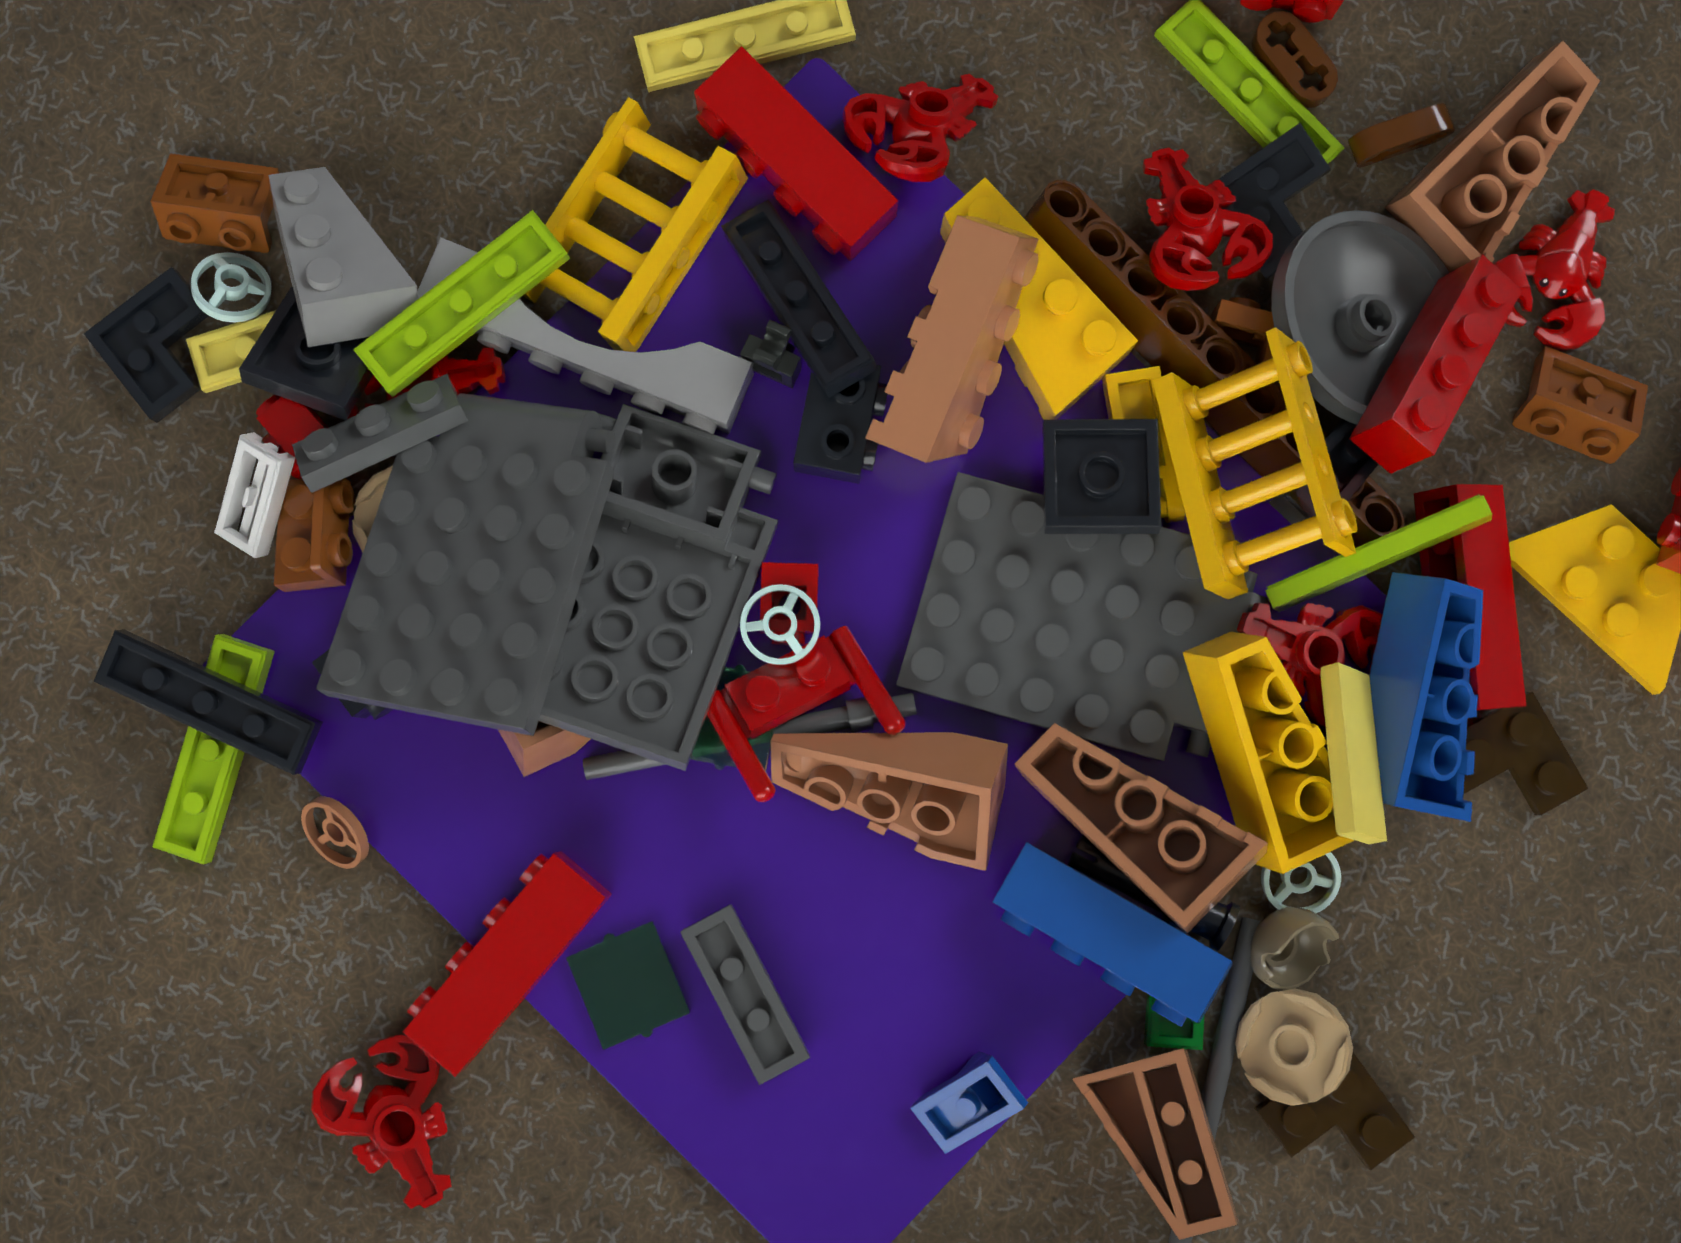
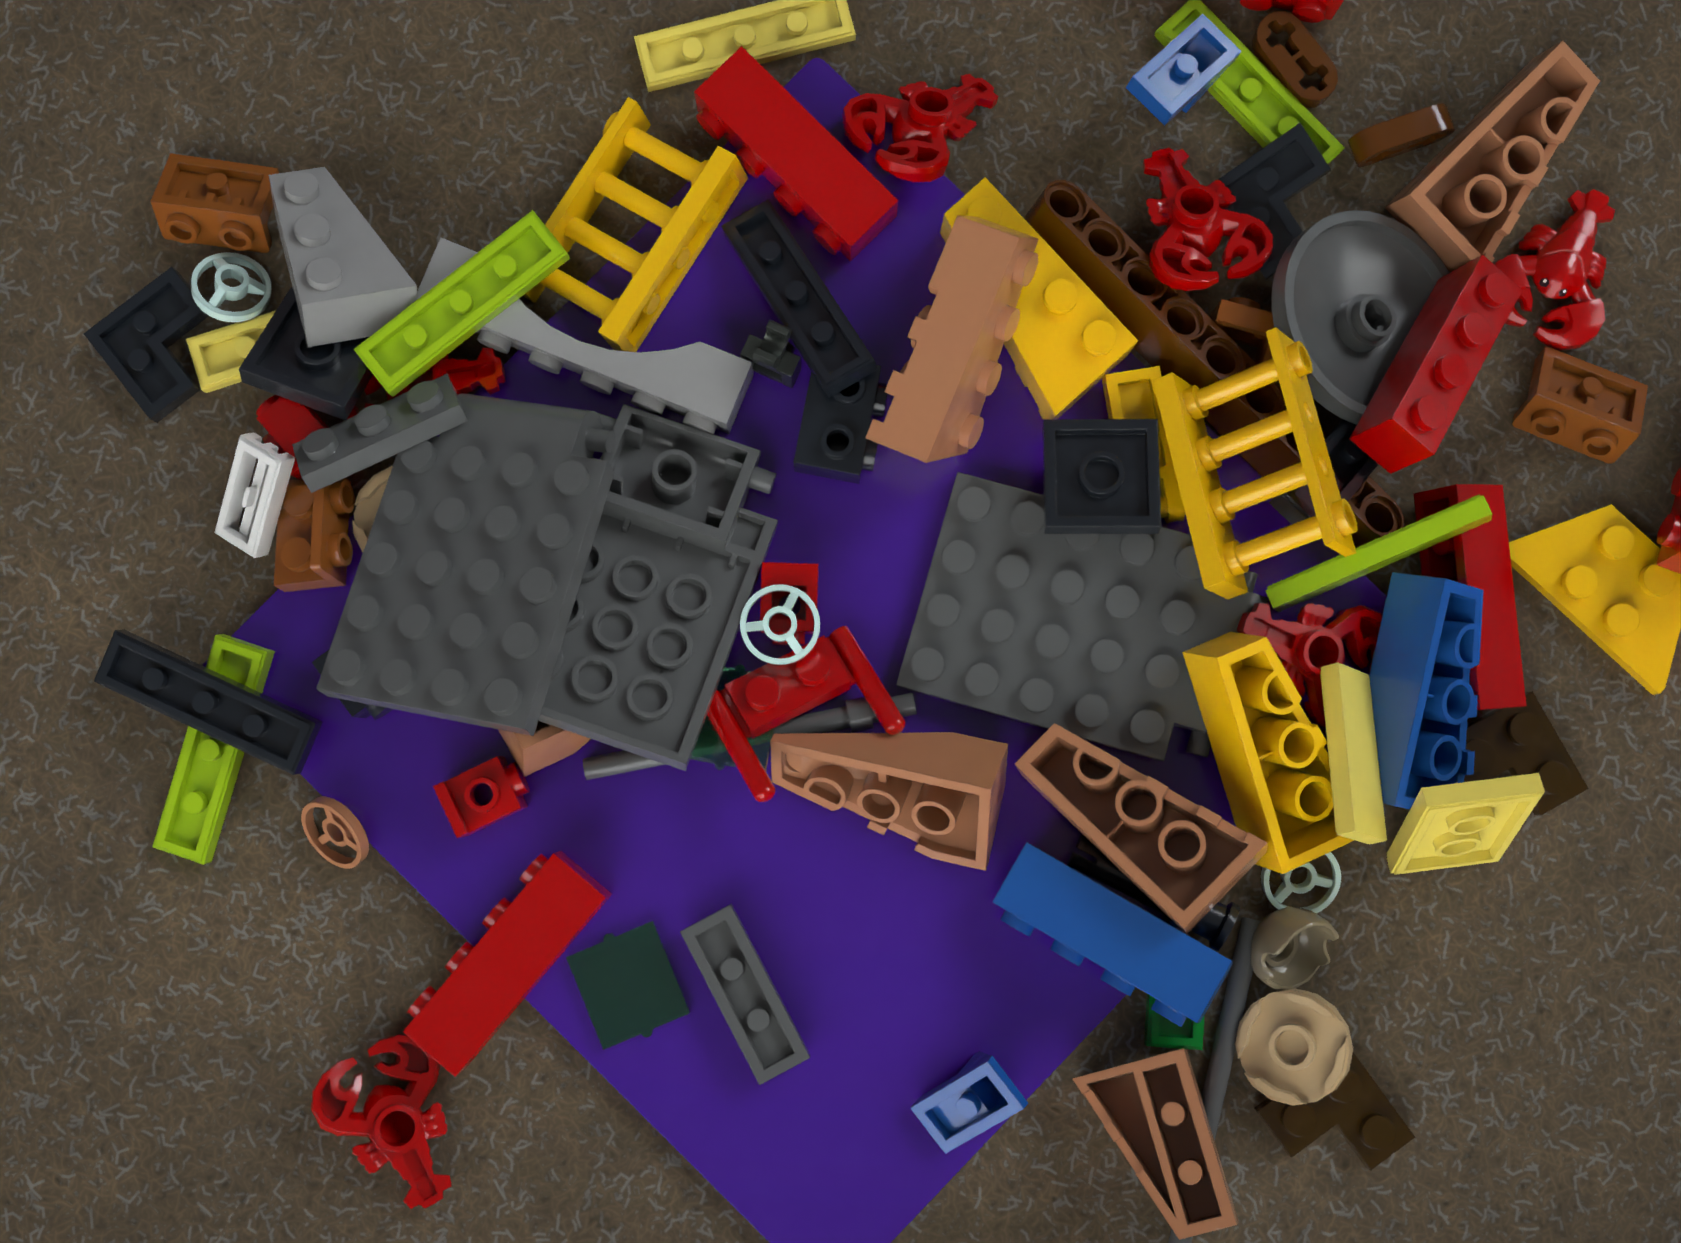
none -> red brick [433,756,530,838]
none -> slope [1126,14,1242,126]
none -> light yellow tile [1387,773,1545,875]

